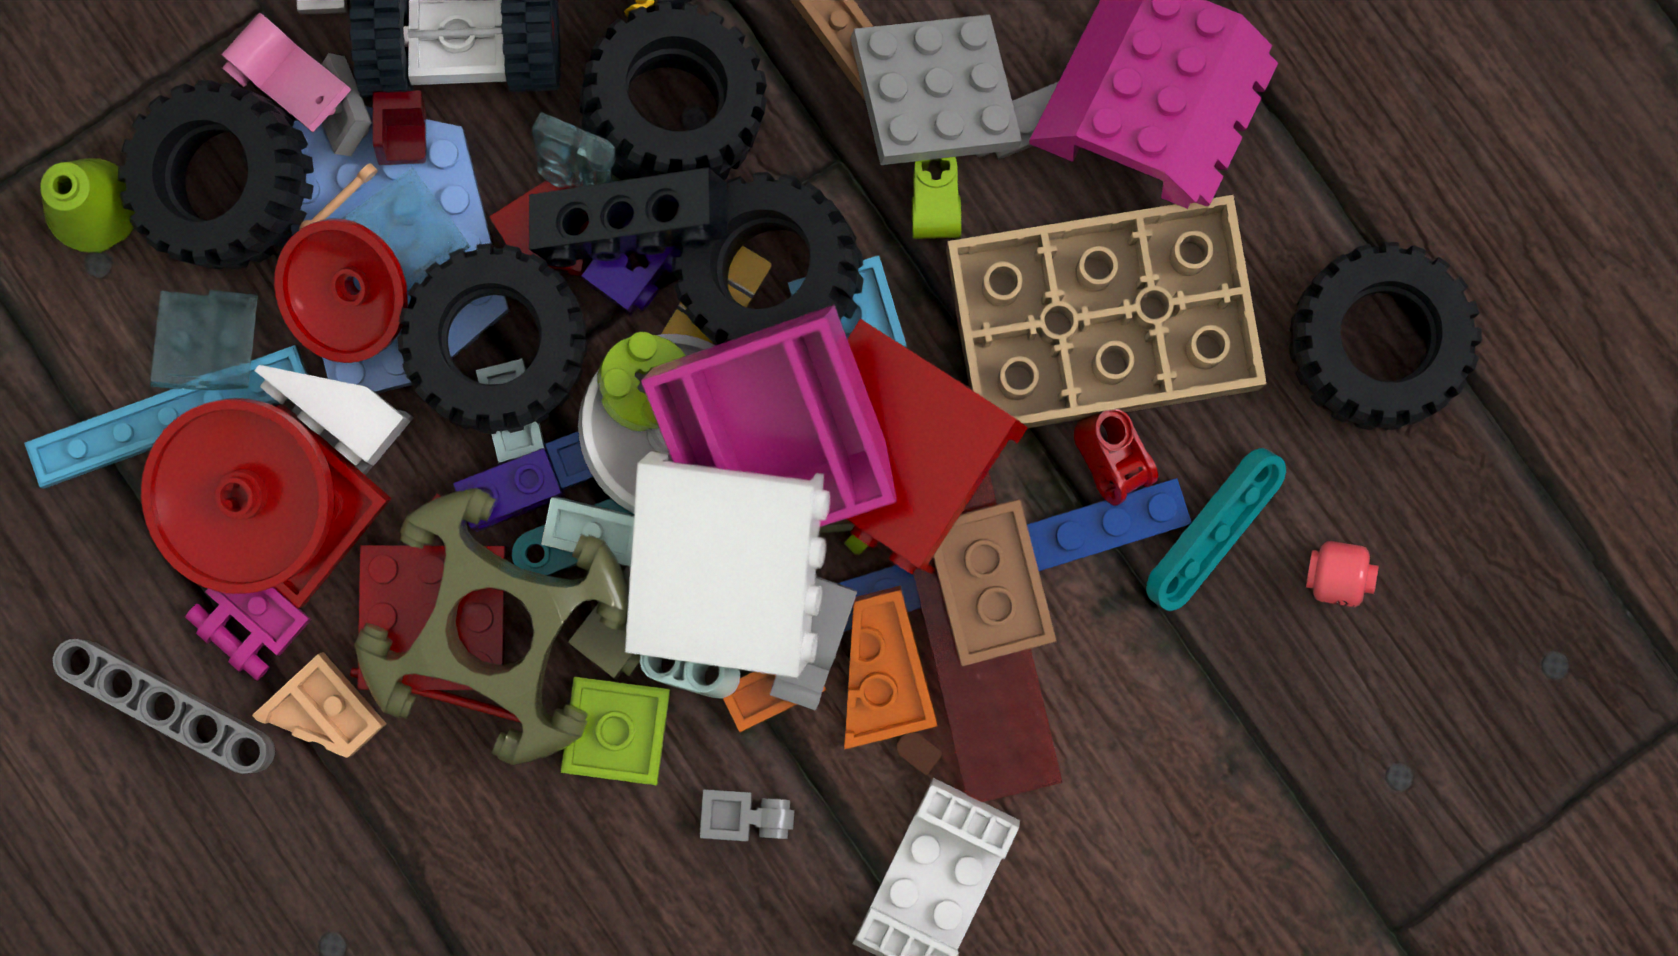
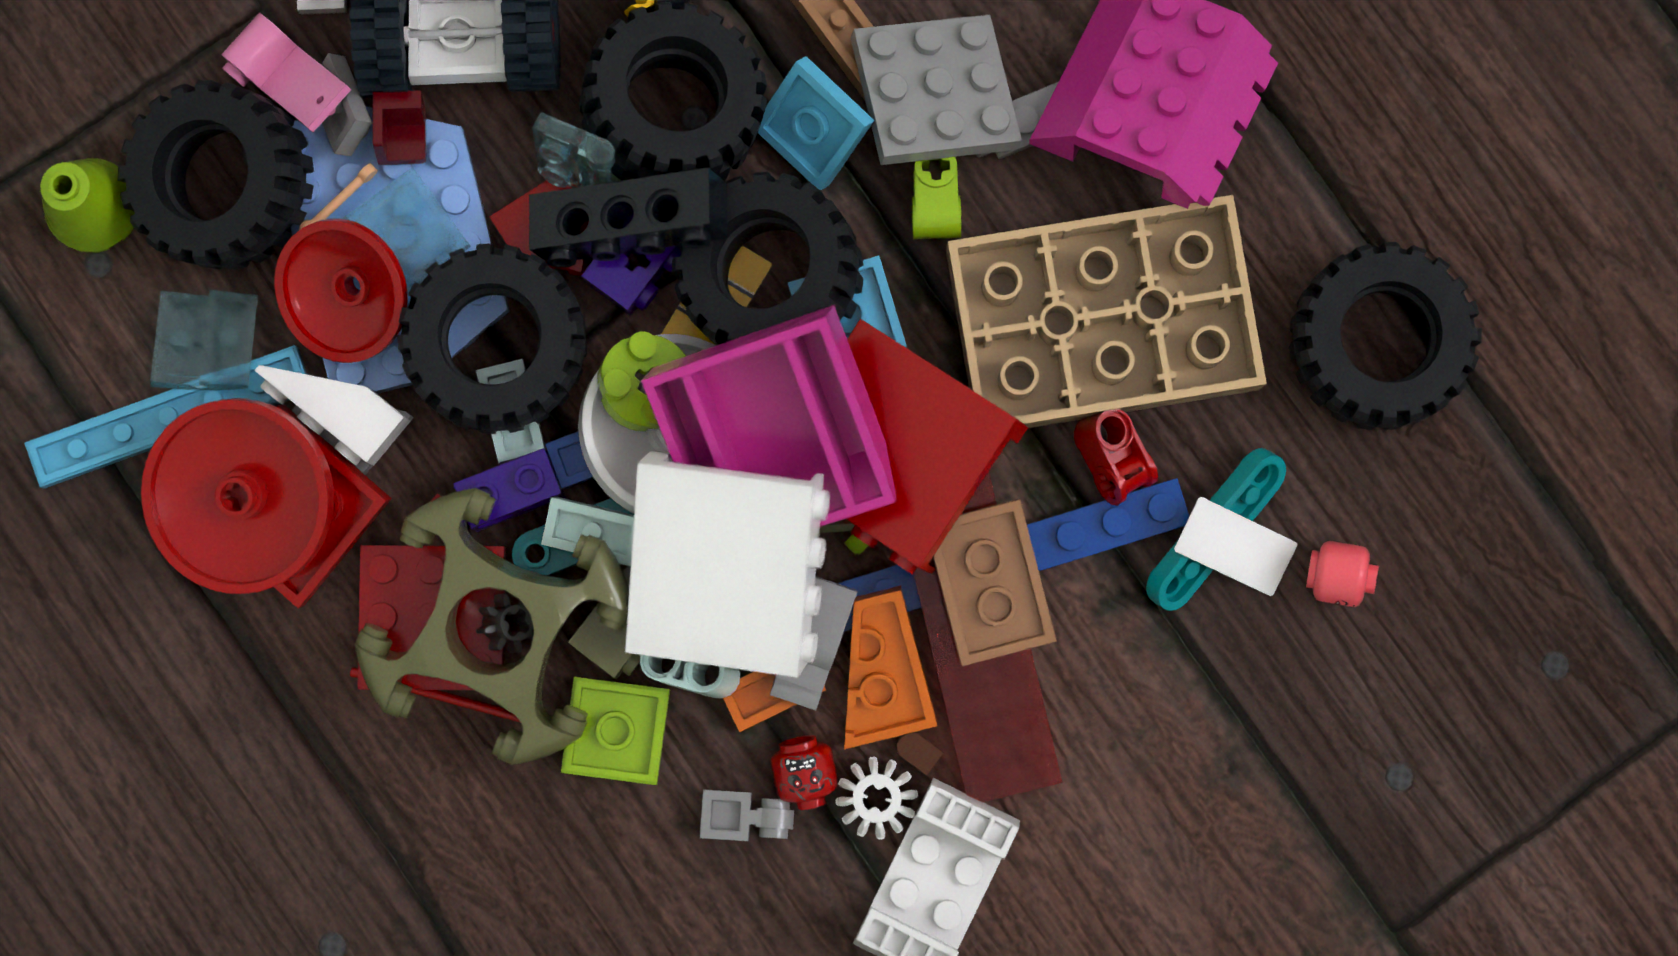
light grey beam [53,639,275,774] -> none
dark pink plate [185,587,312,681] -> none
light nougat wing [252,652,387,758] -> none
none -> dark grey gear [476,594,534,653]
none -> medium azure plate [758,56,875,190]
none -> red head [770,735,838,810]
none -> white gear [836,757,918,840]
none -> white sticker [1174,497,1297,596]

